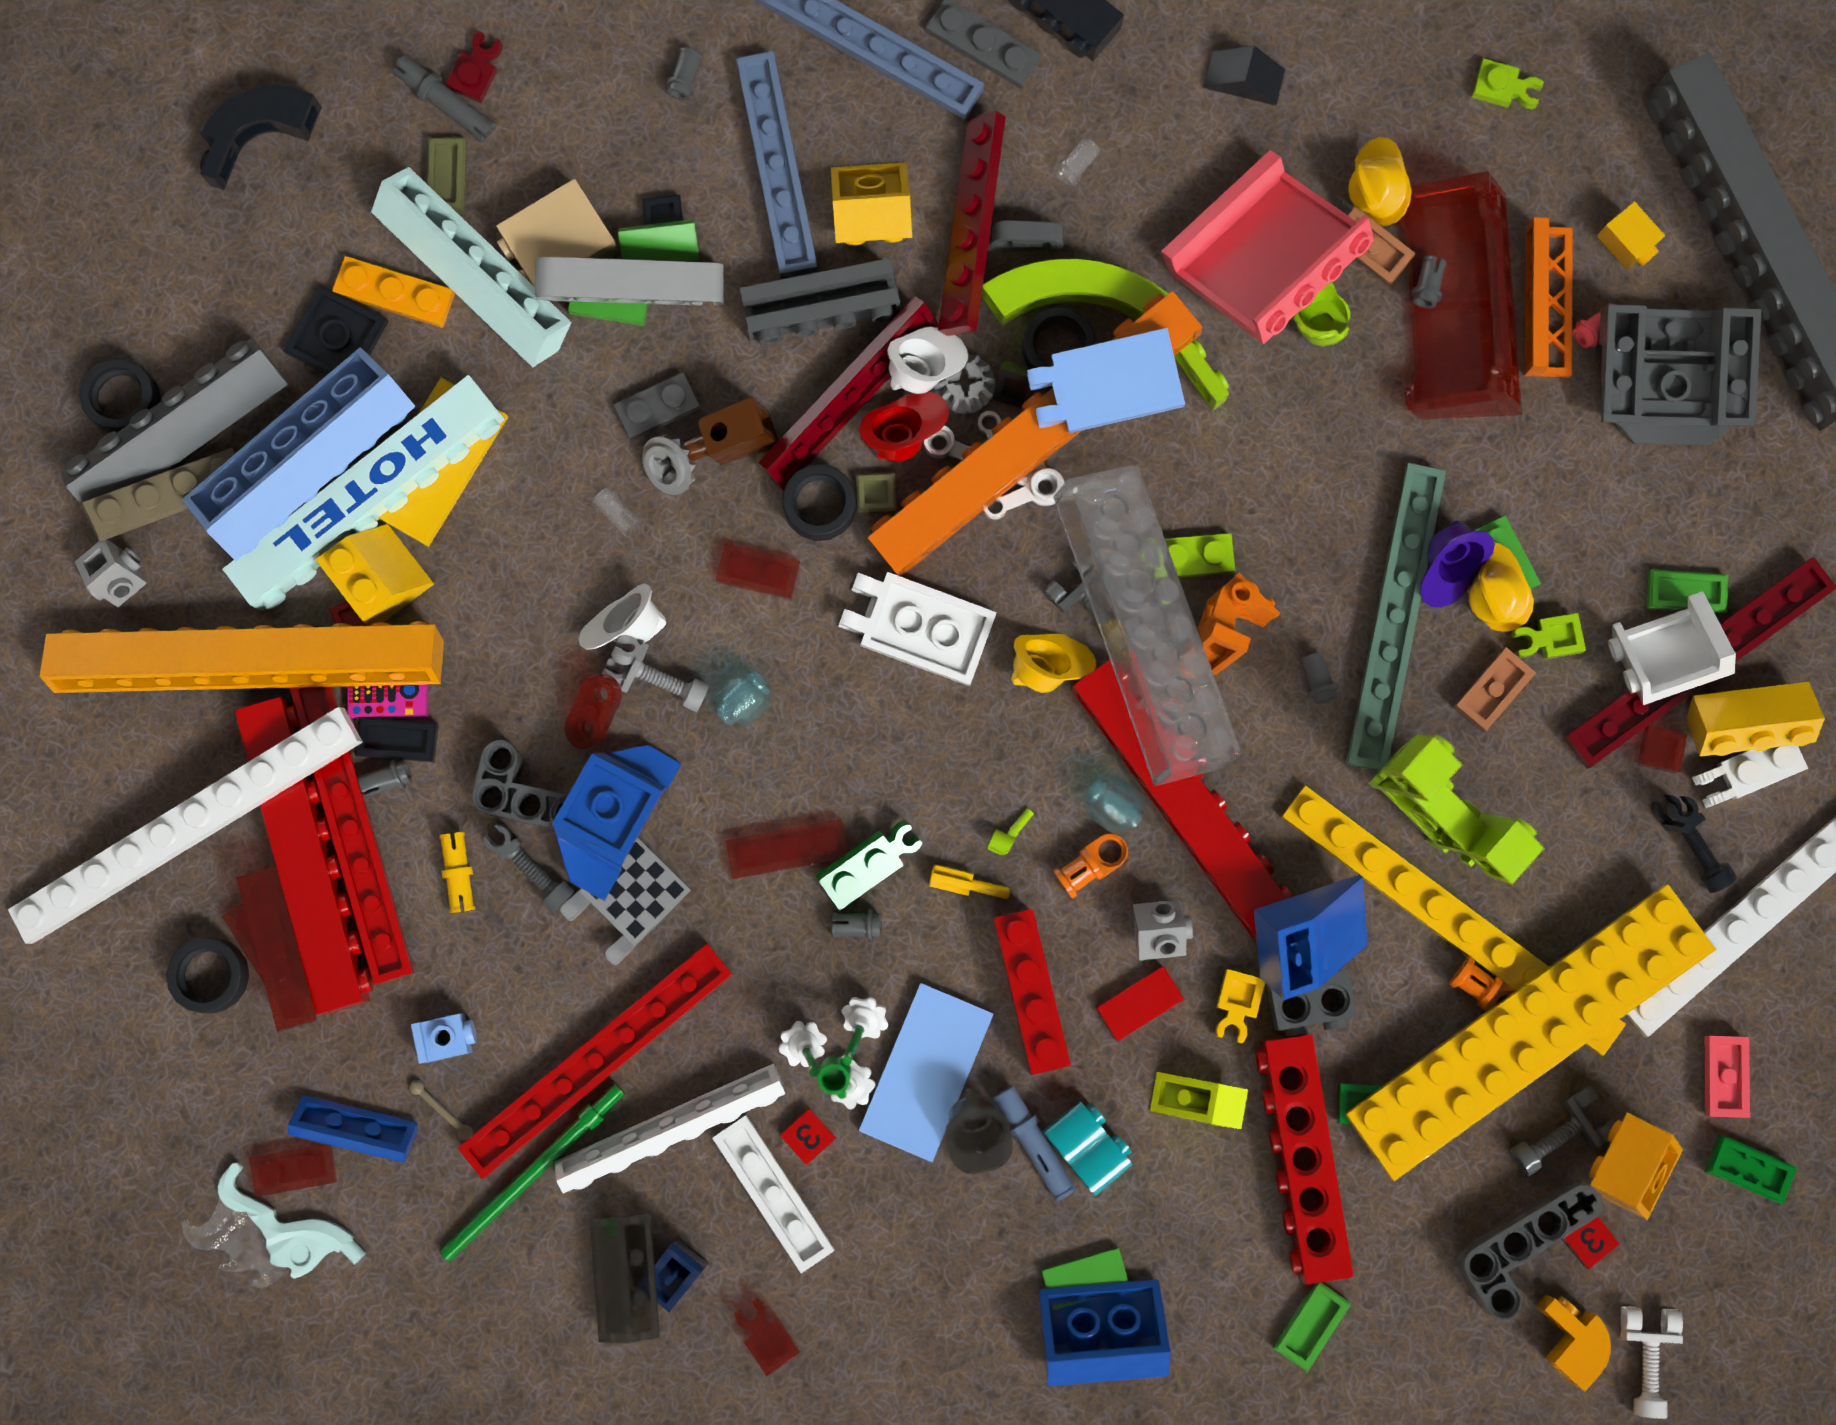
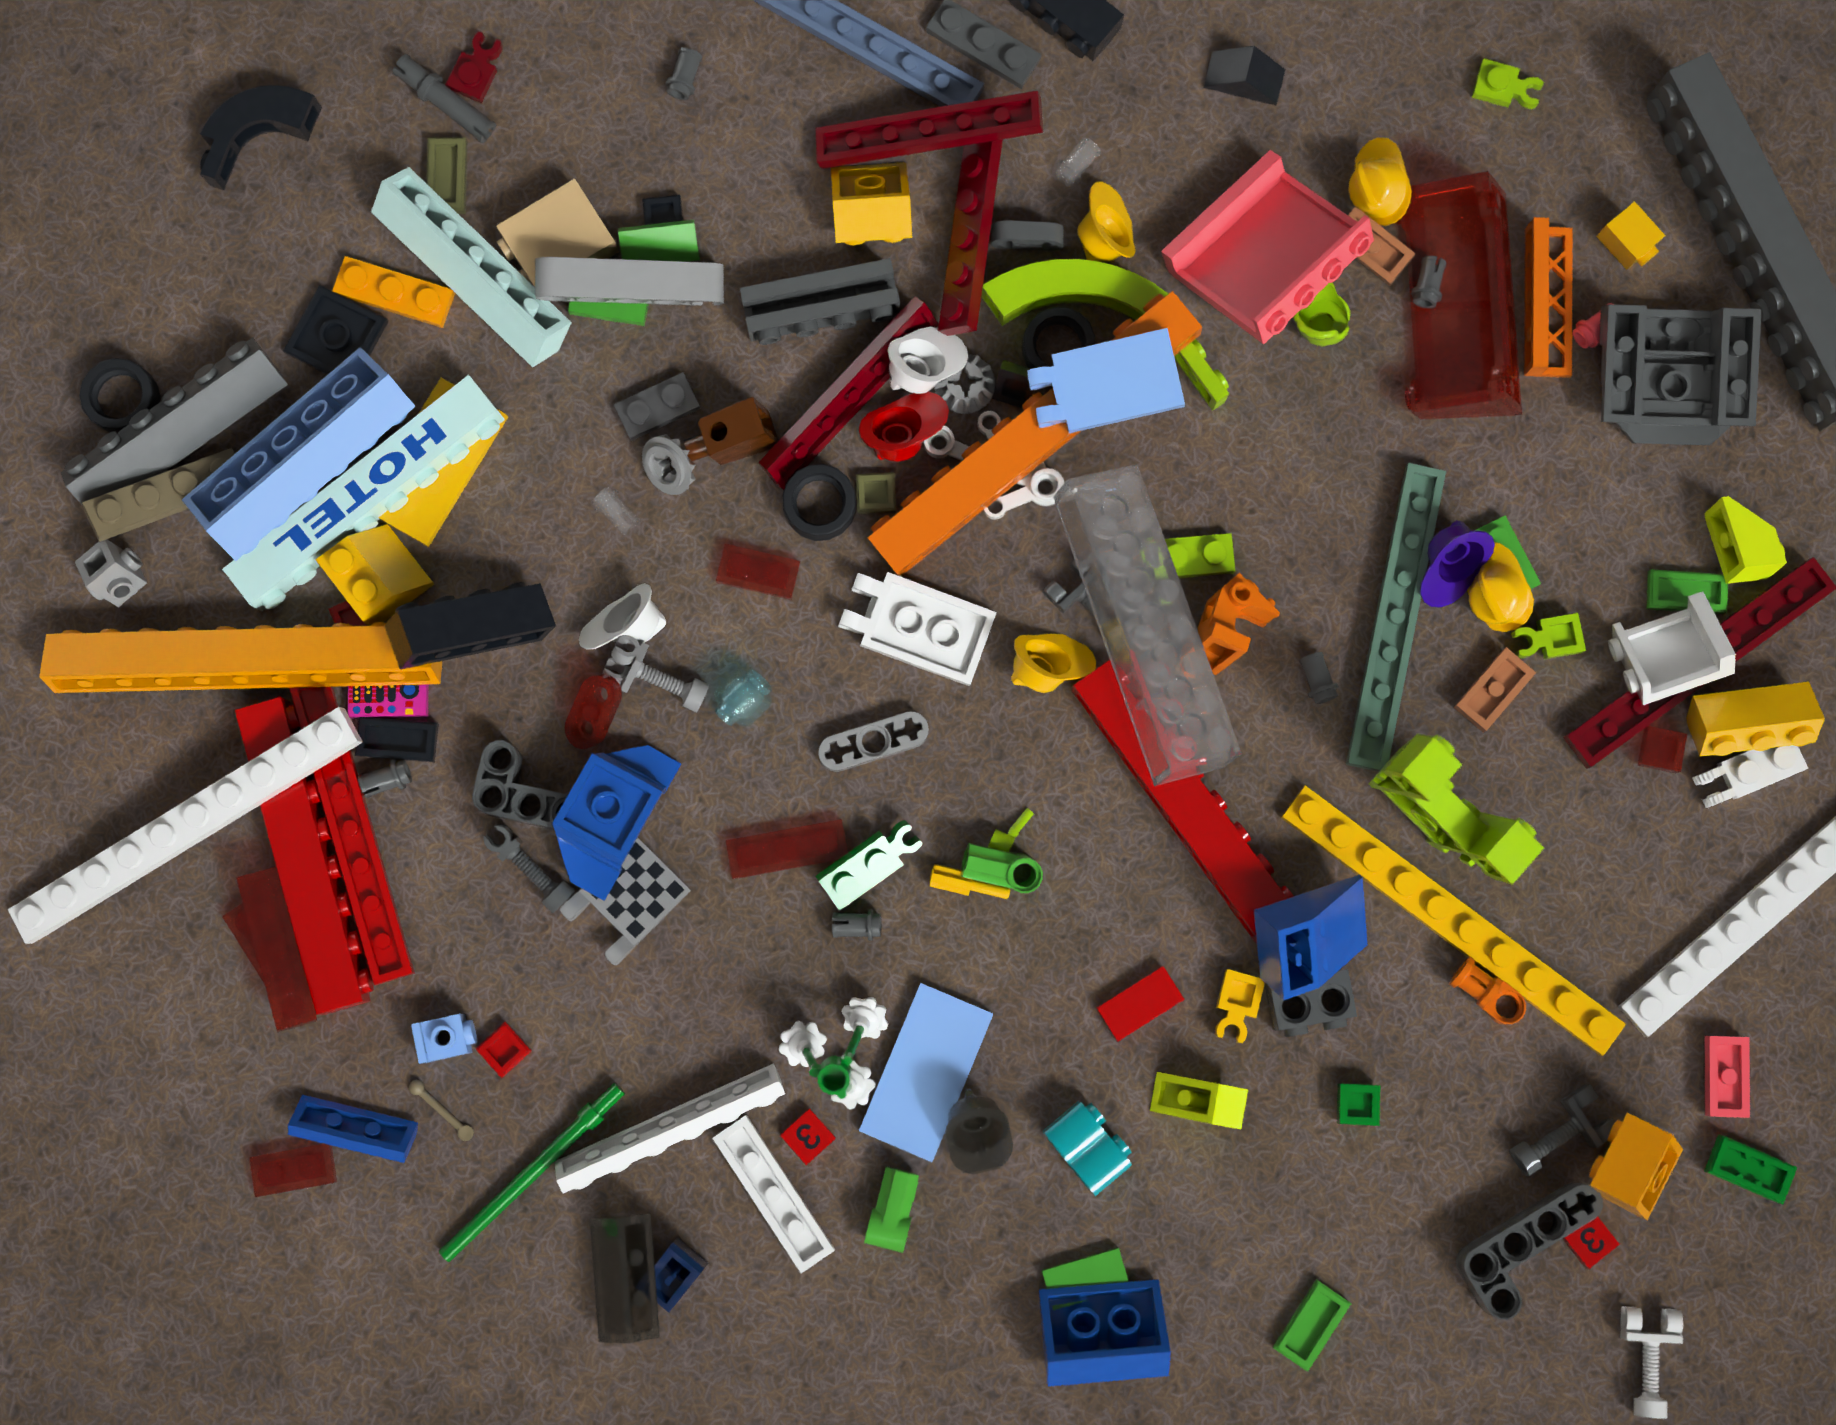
black tyre [166,937,249,1013] -> none
piece [182,1162,366,1288] -> none
yellow pin [439,832,475,913] -> none
red plate [457,943,733,1180] -> none
clear red plate [734,1297,801,1376] -> none
sand blue plate [736,51,818,278] -> none
red brick [993,909,1071,1075] -> none
sand blue pin [993,1085,1076,1202] -> none
orange connector [1052,834,1128,900] -> none
clear light blue head [1084,775,1144,834] -> none
light grey brick [1133,900,1193,960] -> none
red brick [1255,1034,1354,1285] -> none
yellow plate [1344,884,1716,1181] -> none
light orange brick [1535,1295,1611,1392] -> none
black bar [1651,794,1737,893] -> none
none -> black brick [385,582,556,669]
none -> red tile [475,1022,532,1078]
none -> dark red plate [815,91,1043,169]
none -> light grey beam [819,712,929,772]
none -> bright green piece [864,1166,919,1253]
none -> bright green piece [960,843,1043,893]
none -> yellow piece [1077,182,1136,262]
none -> neon yellow slope [1704,496,1787,584]

